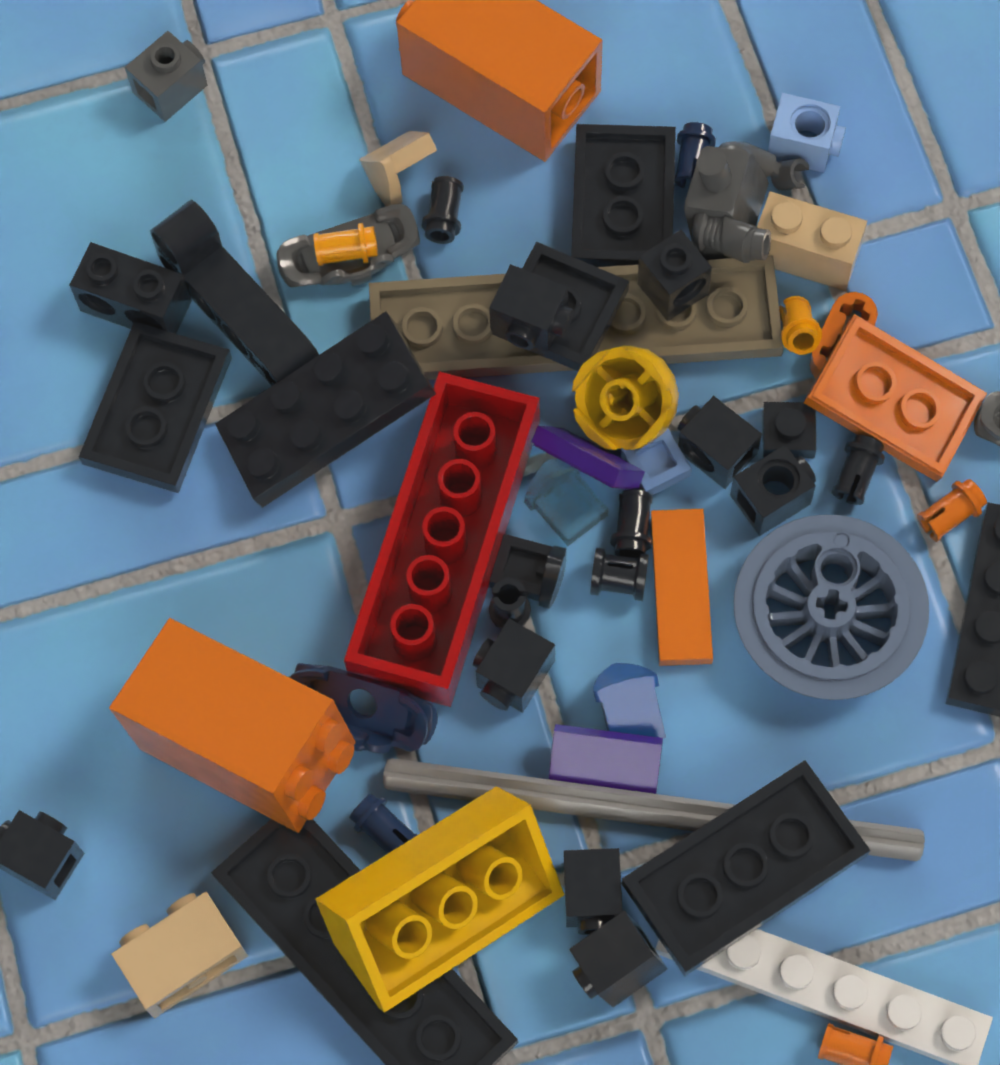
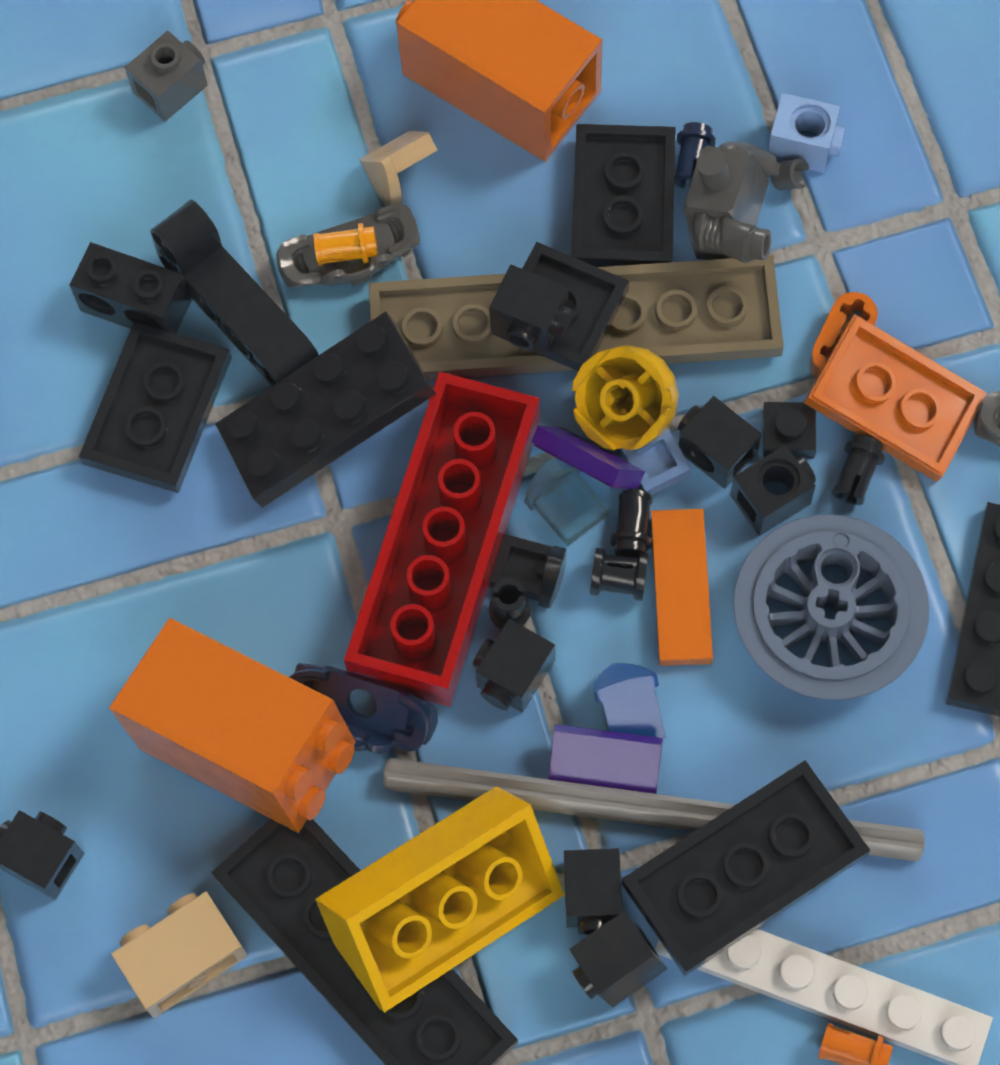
dark blue pin [349,794,417,853] -> none
black pin [421,176,464,244] -> none
black brick [637,230,712,321] -> none
tan brick [757,191,867,291] -> none
light orange pin [779,296,822,355] -> none
orange pin [917,479,987,542] -> none

